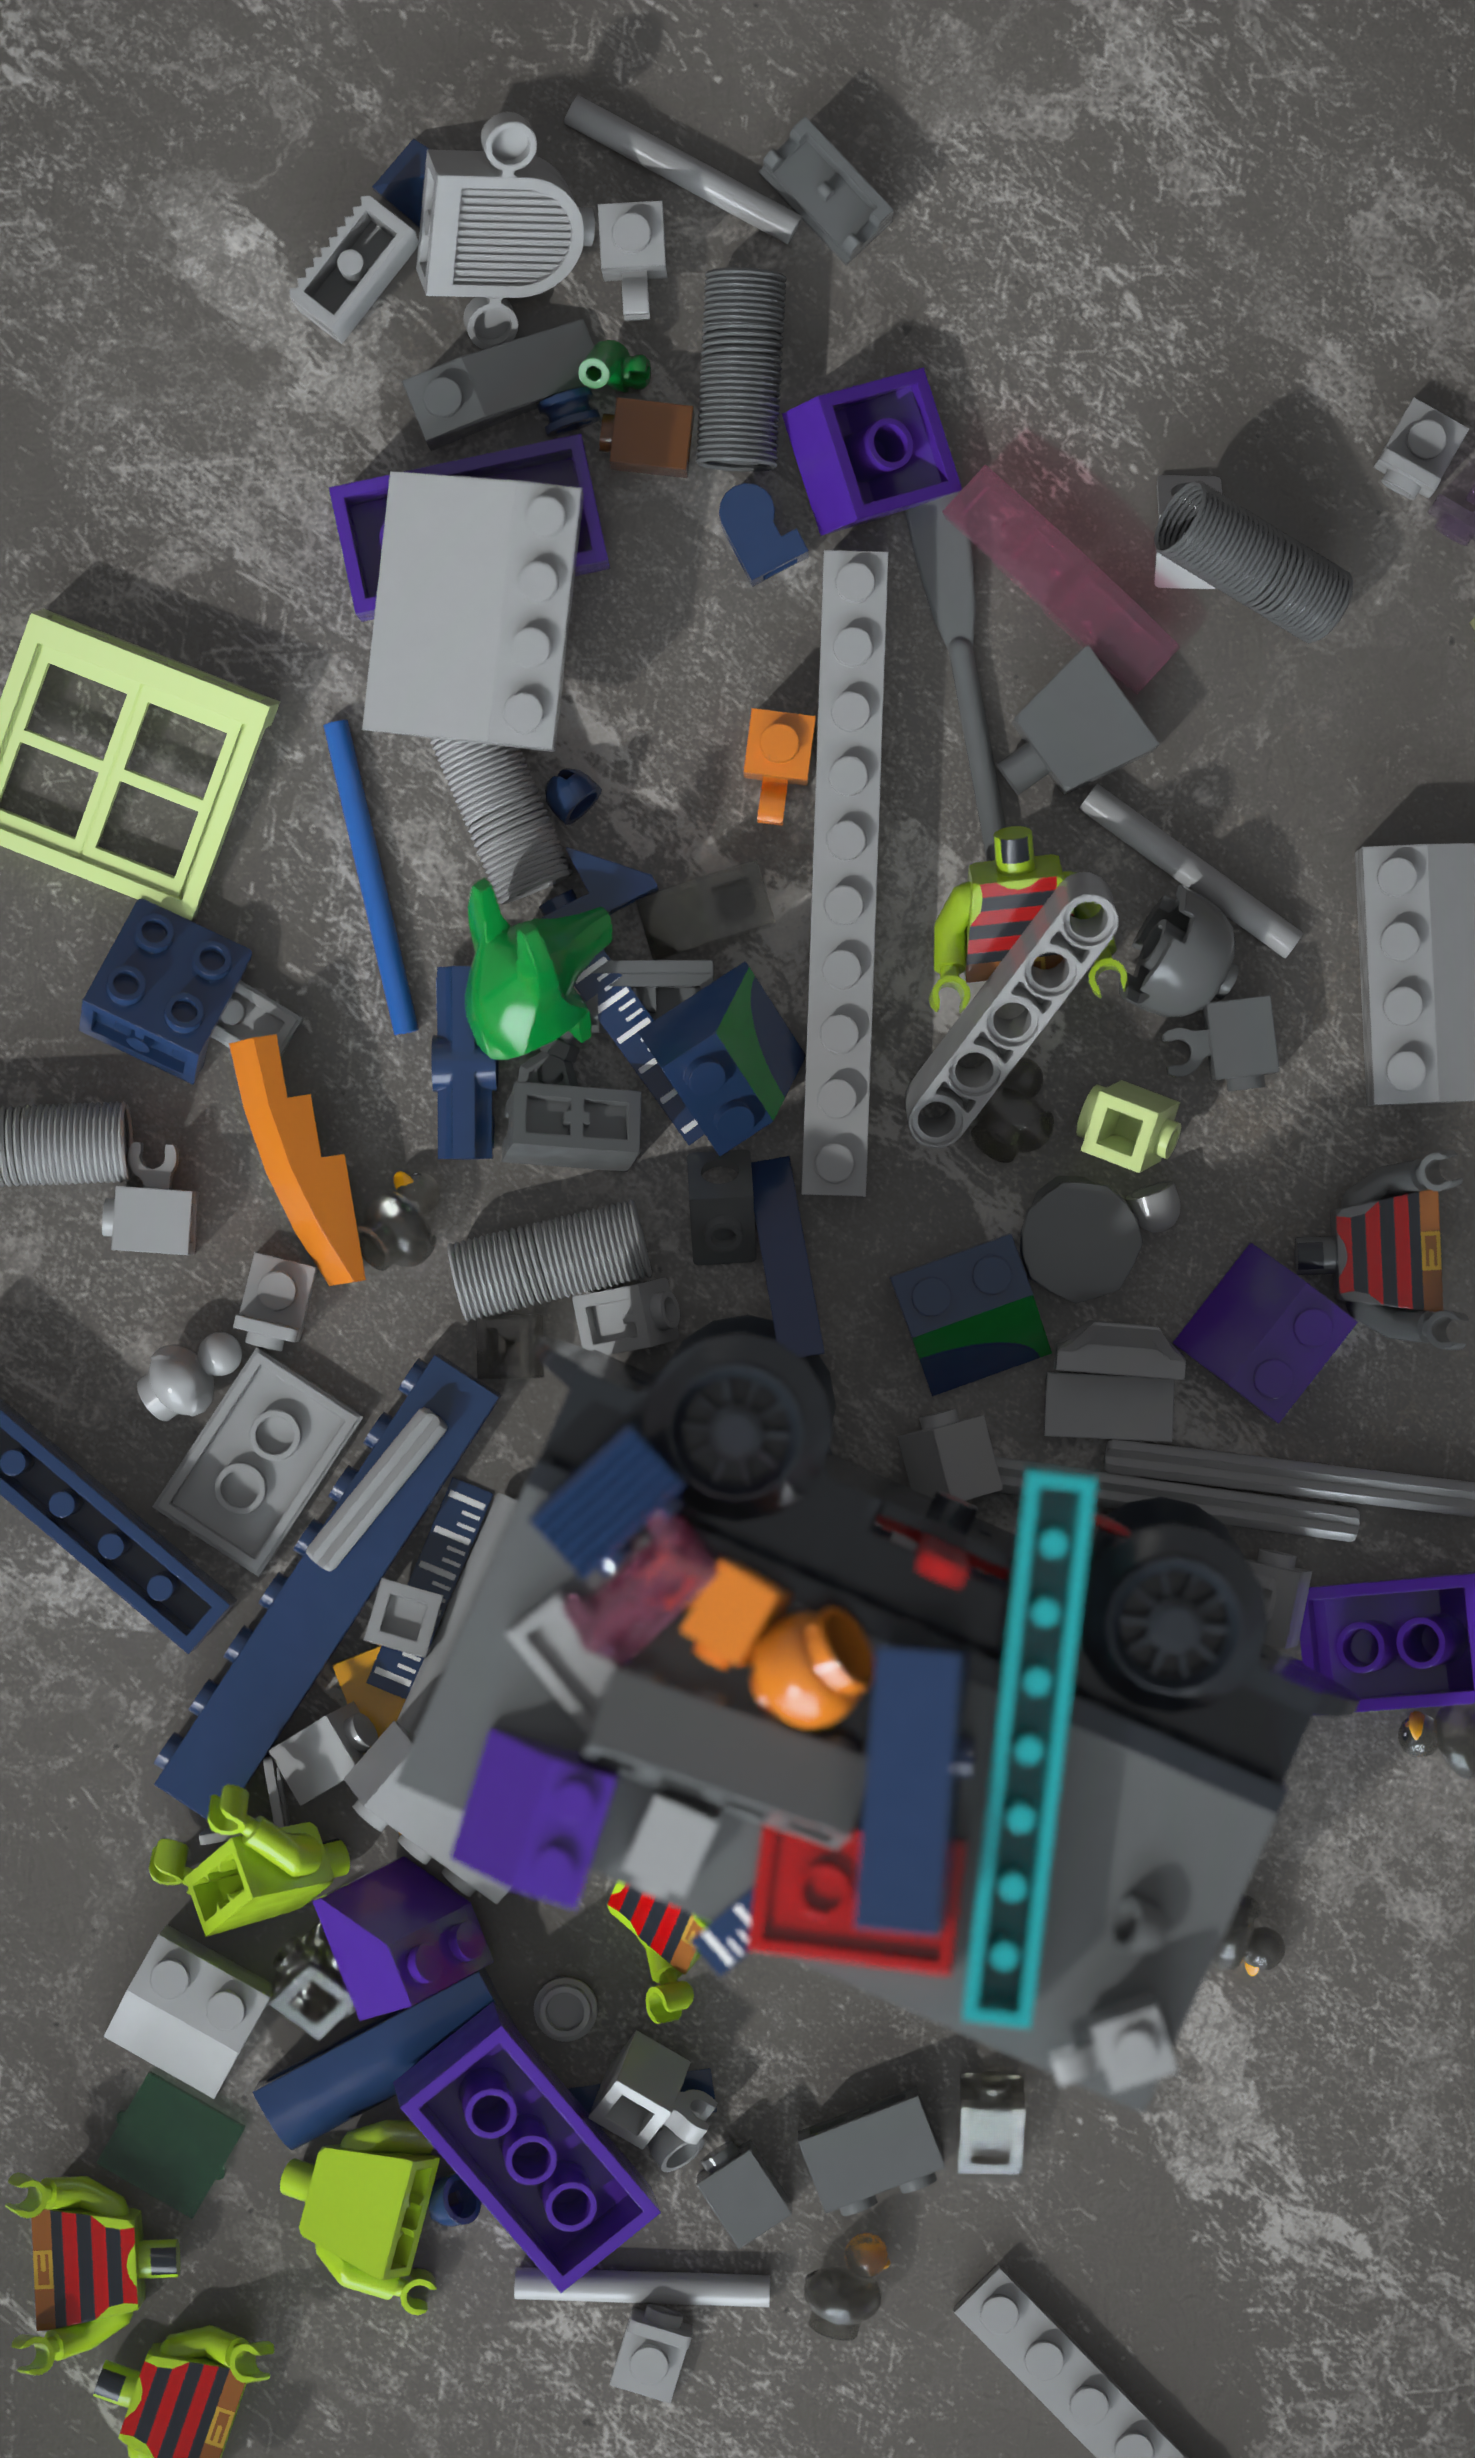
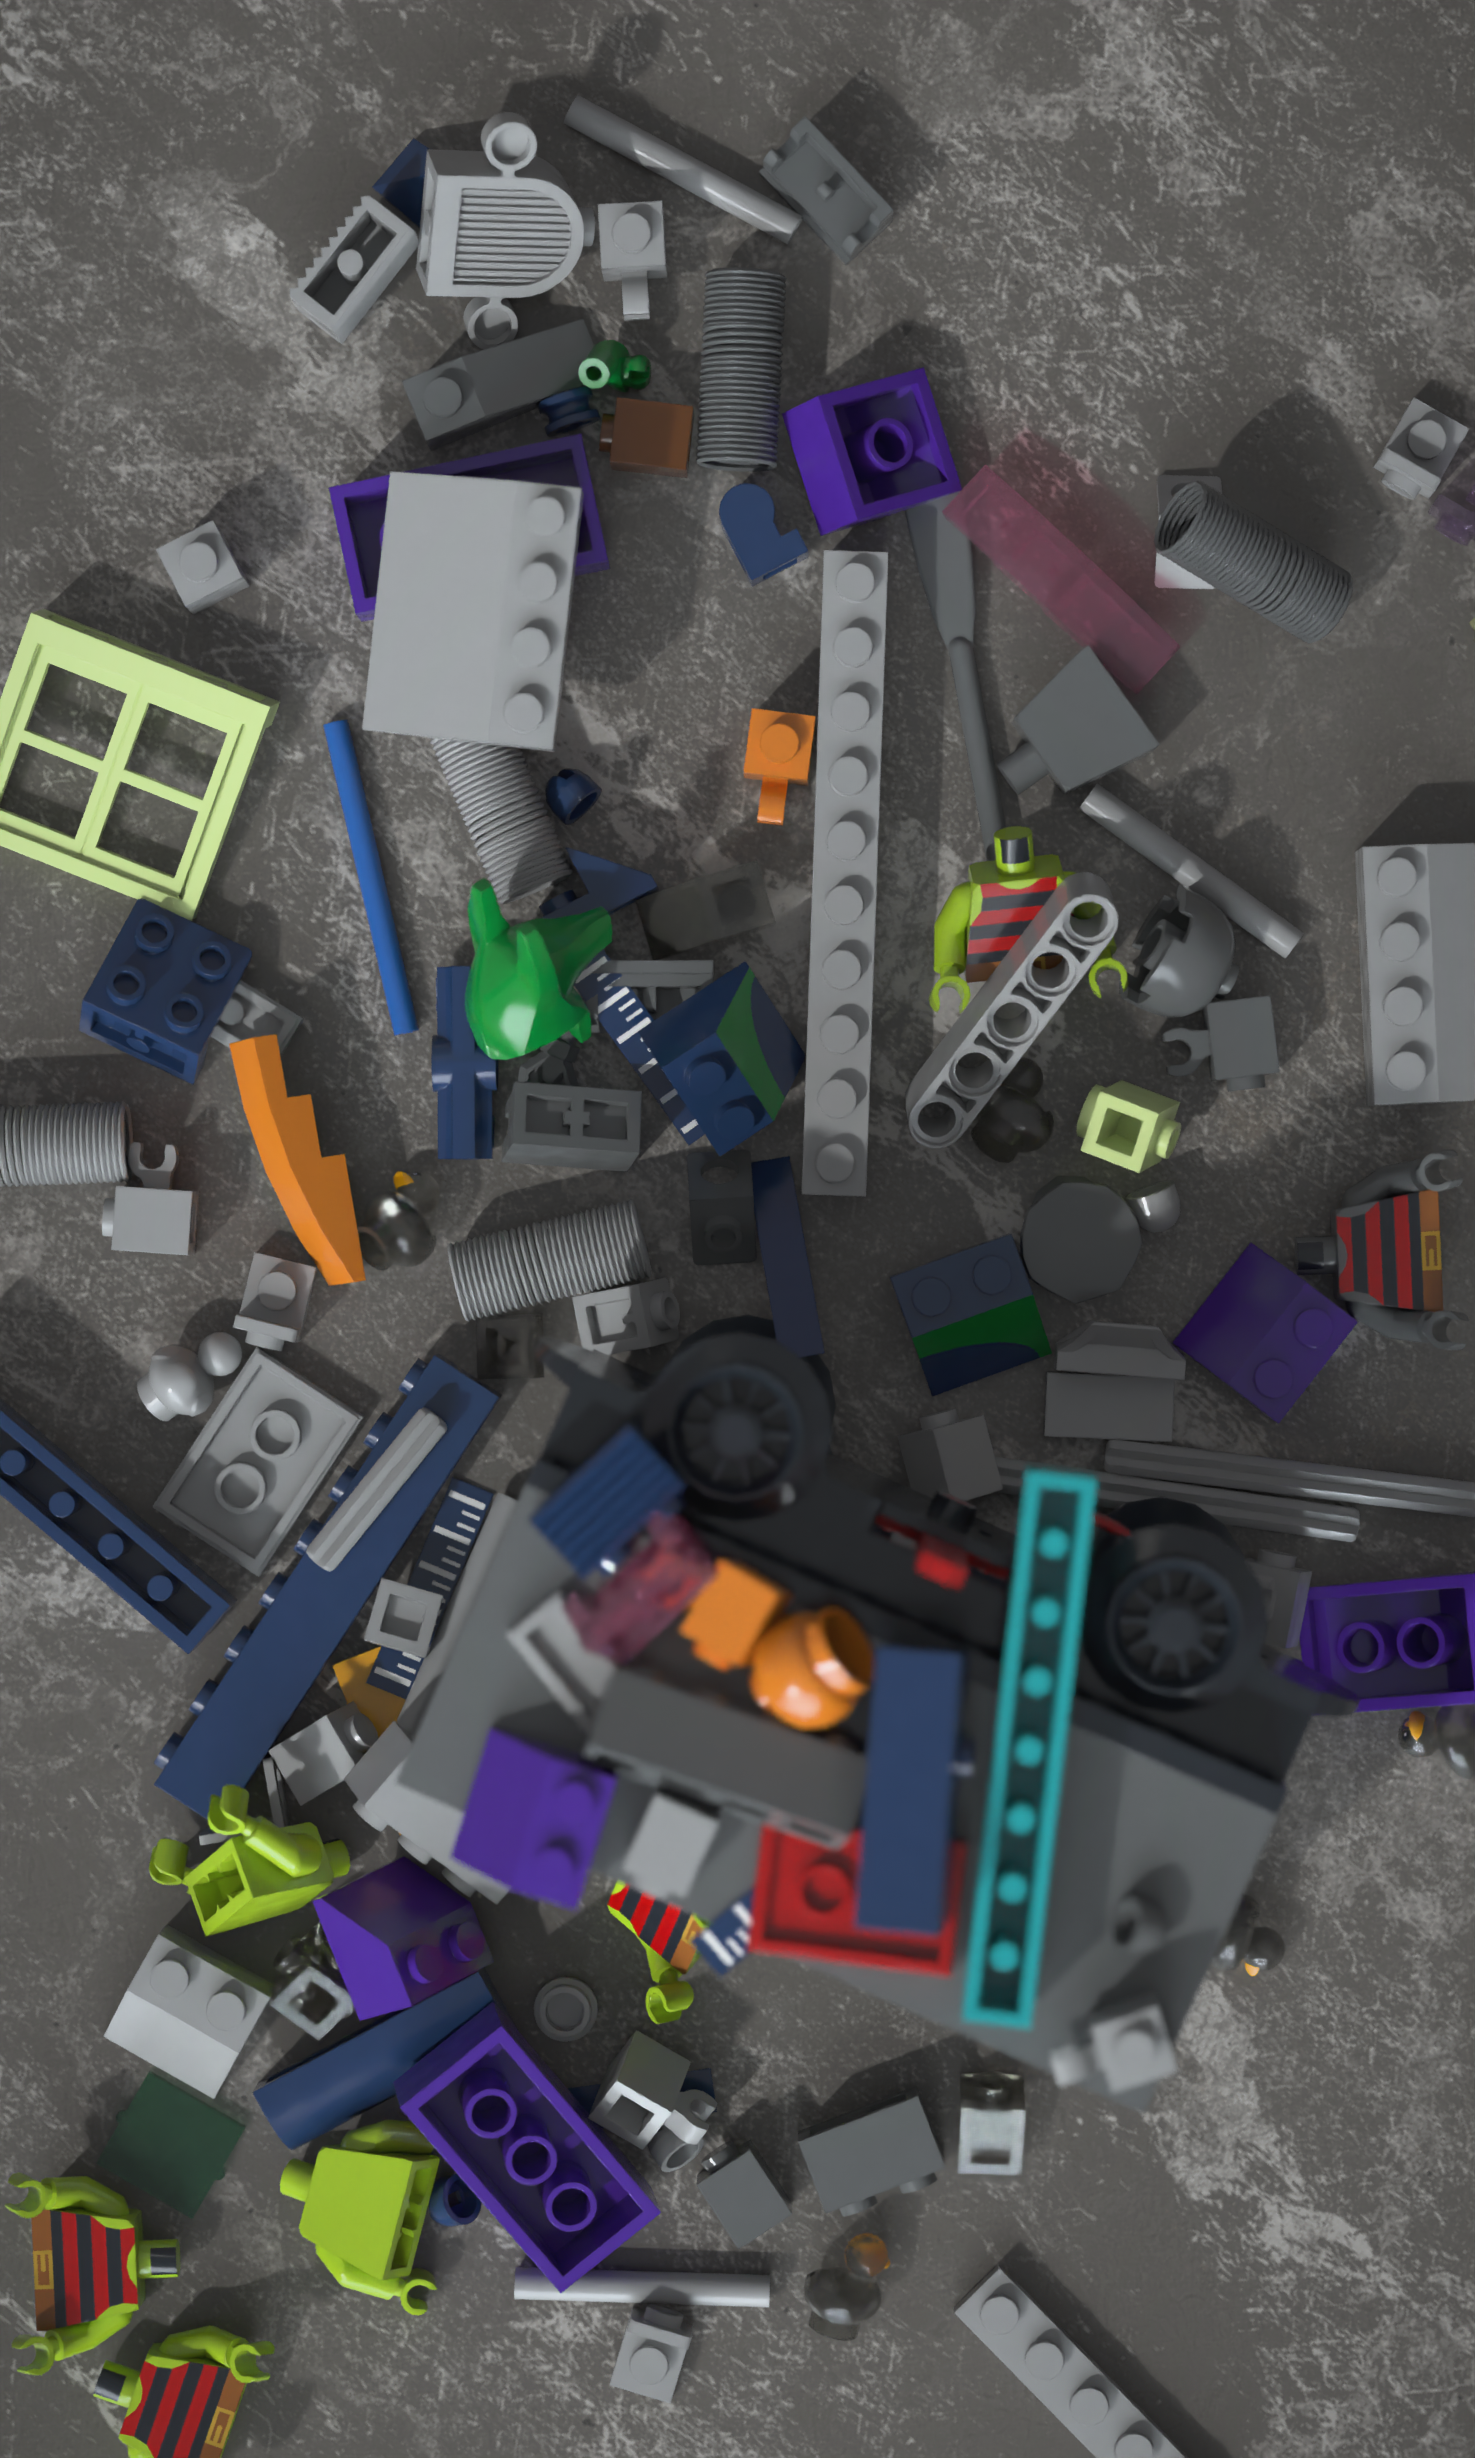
none -> light grey brick [156,520,250,615]

